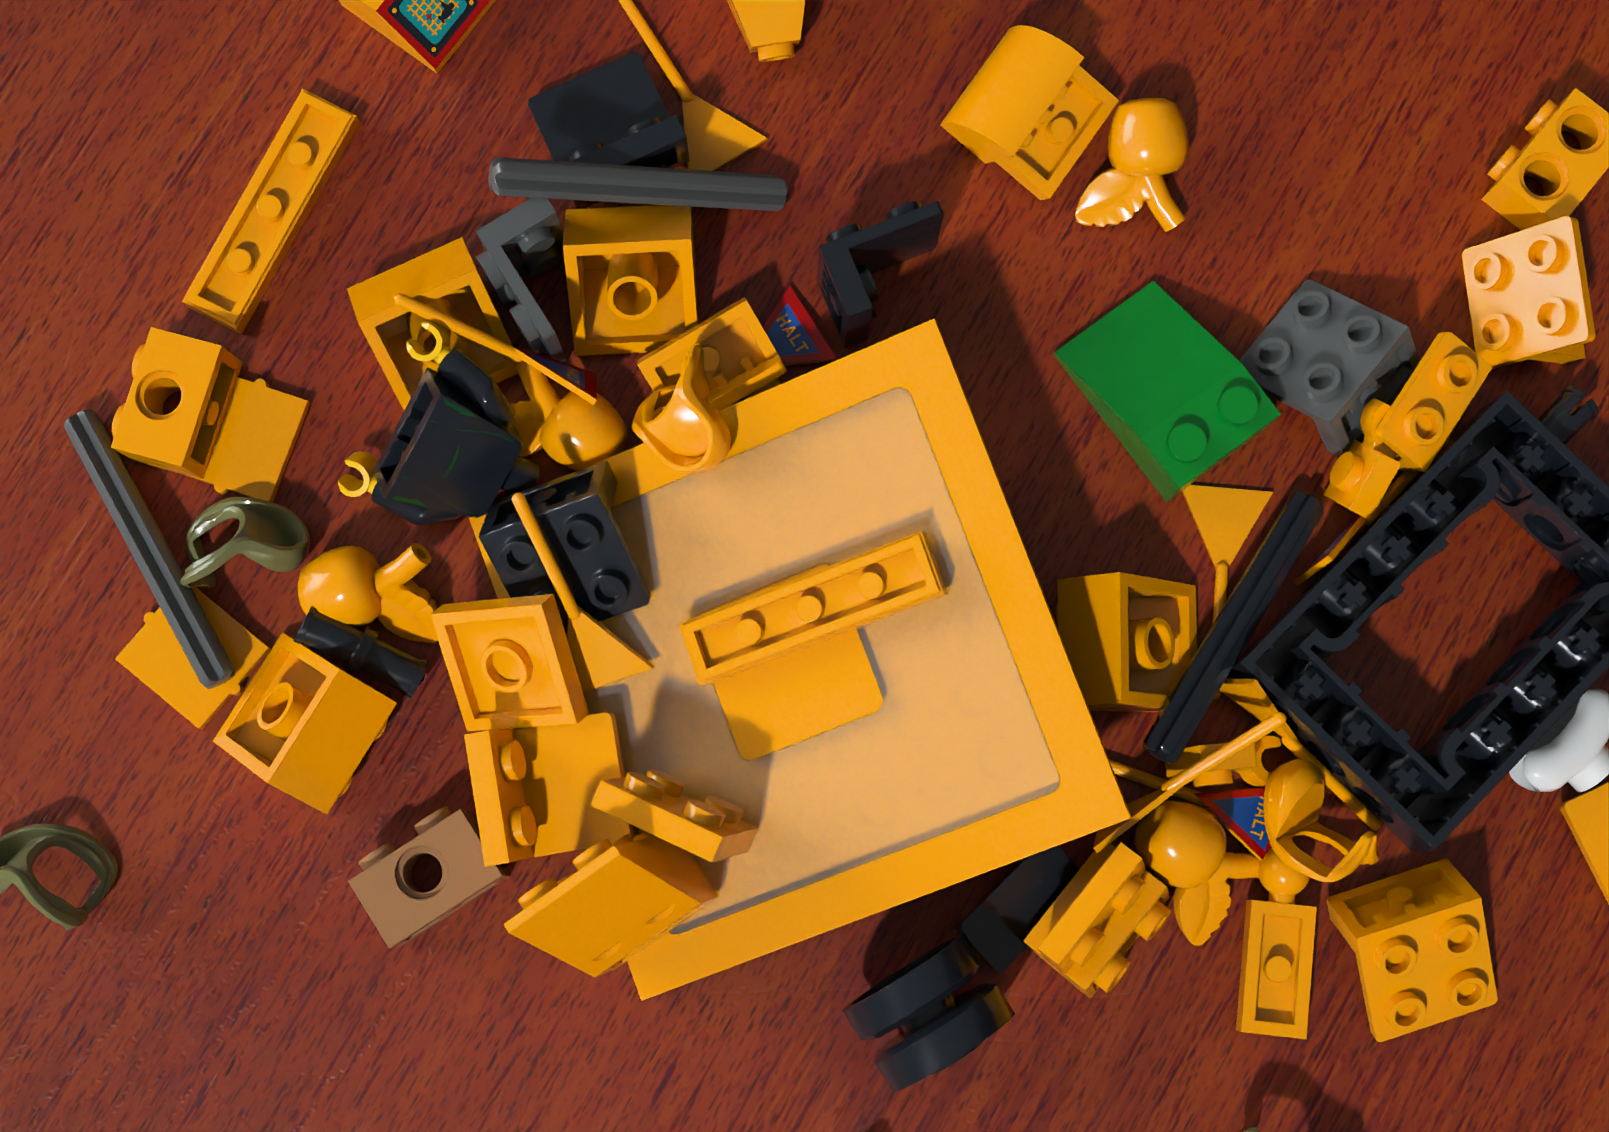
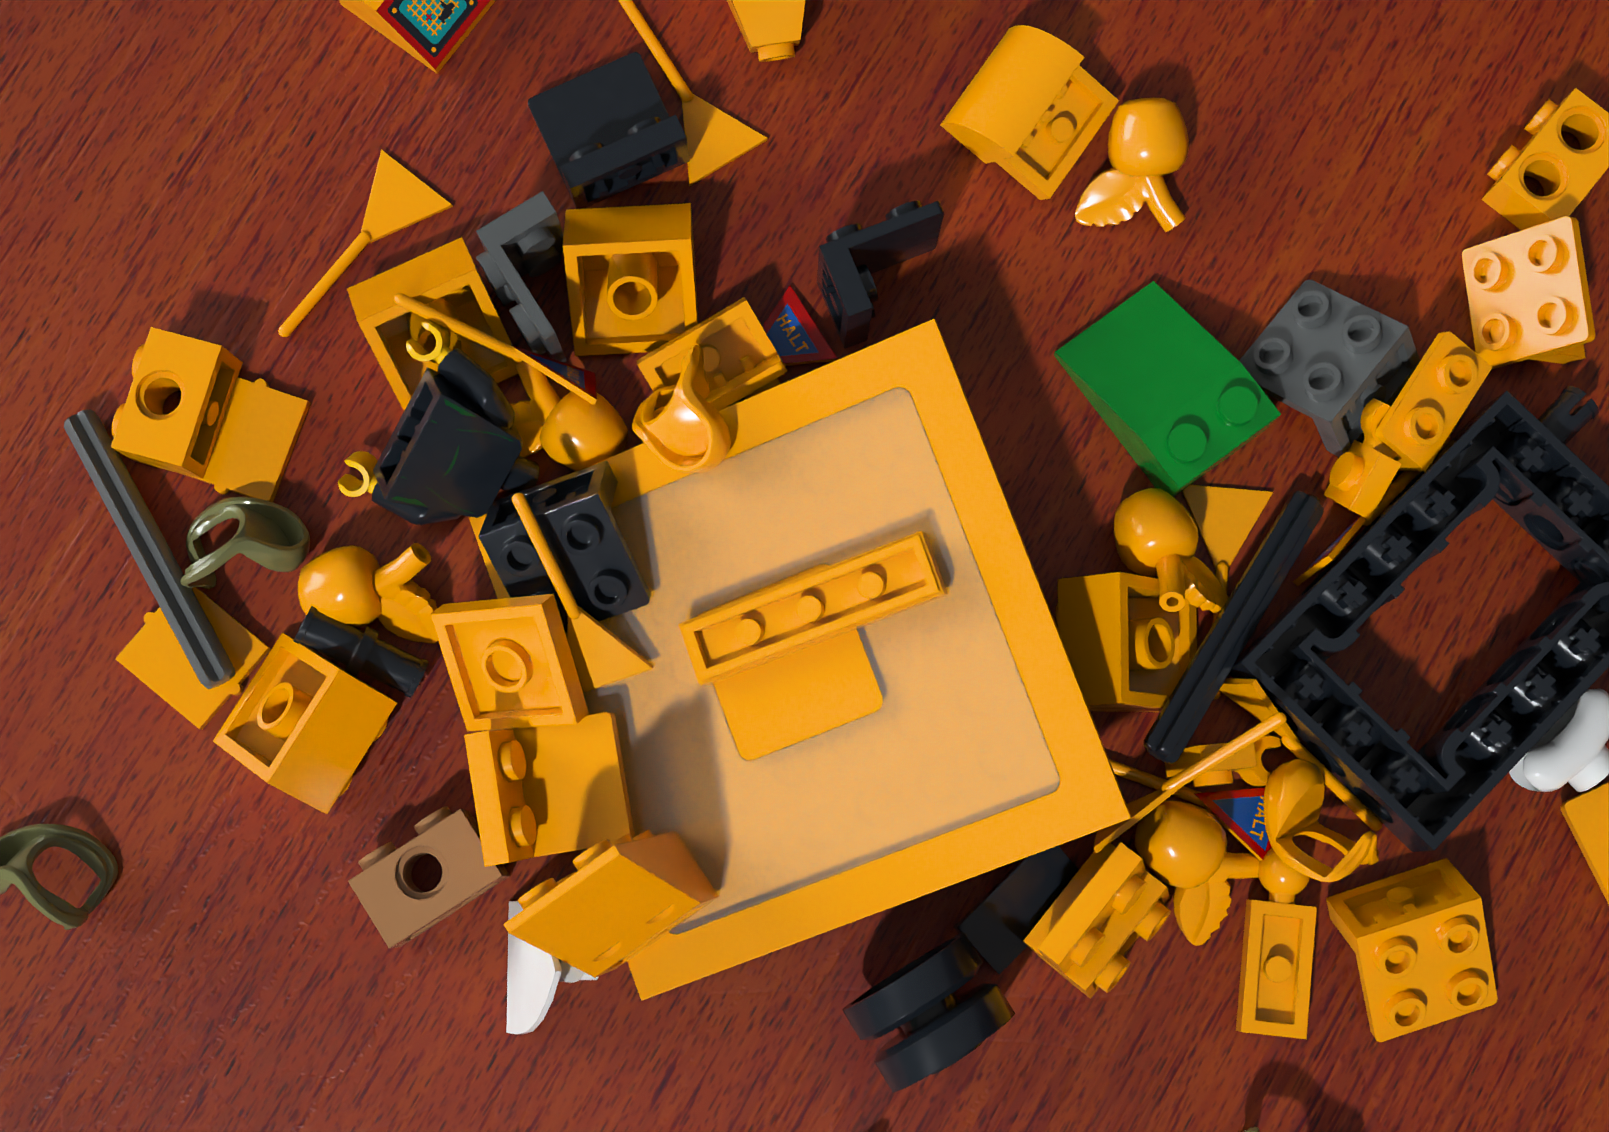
light orange tile [182,89,361,334] -> none
dark grey axle [488,157,788,211] -> none
light orange plate [591,769,758,862] -> none
none -> light orange piece [278,149,453,337]
none -> white shield [506,901,599,1034]
none -> light orange piece [1114,488,1229,613]

